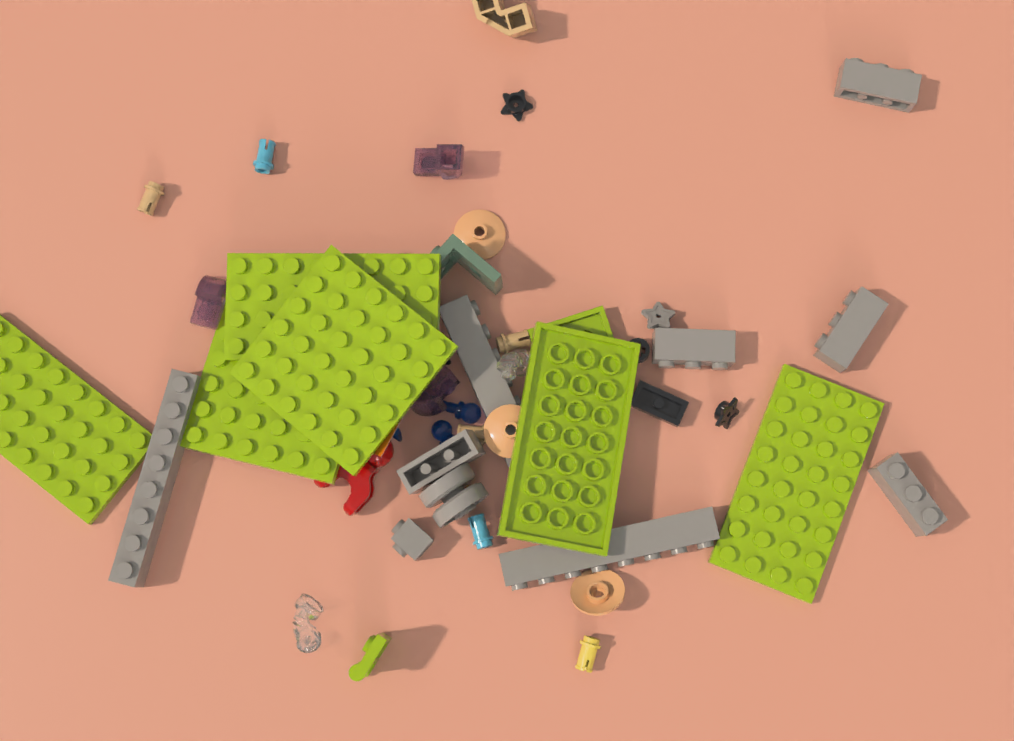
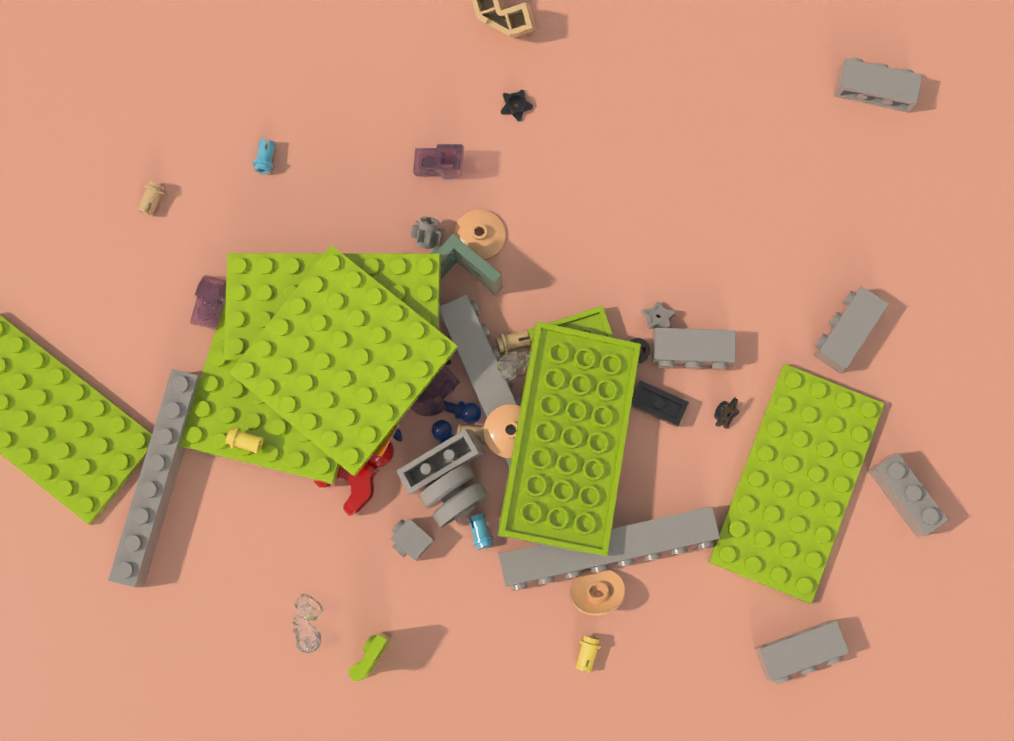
none -> light yellow pin [226,427,264,454]
none -> light grey gear [411,217,445,249]
none -> light grey brick [754,620,849,684]

